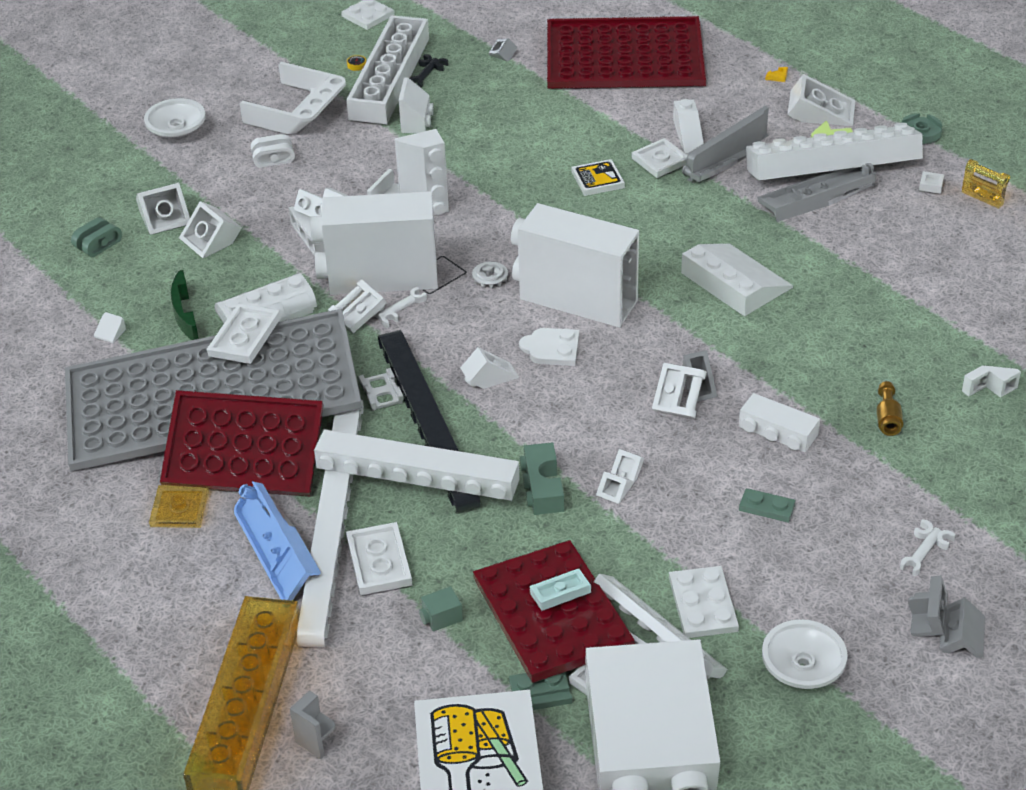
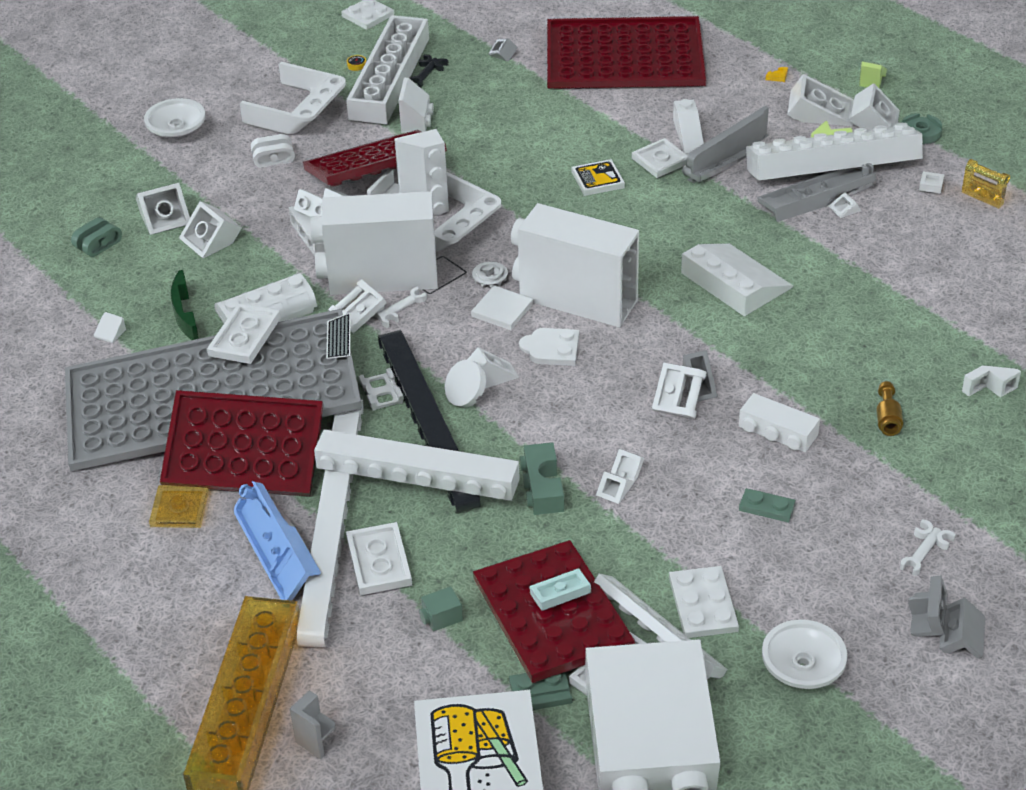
none -> dark red plate [303,129,447,187]
none -> sticker [326,312,351,359]
none -> white windscreen [434,172,501,252]
none -> white tile [445,360,486,408]
none -> white tile [471,286,533,330]
none -> white slope [828,192,862,218]
none -> white slope [850,83,900,130]
none -> yellowish green slope [860,62,887,88]

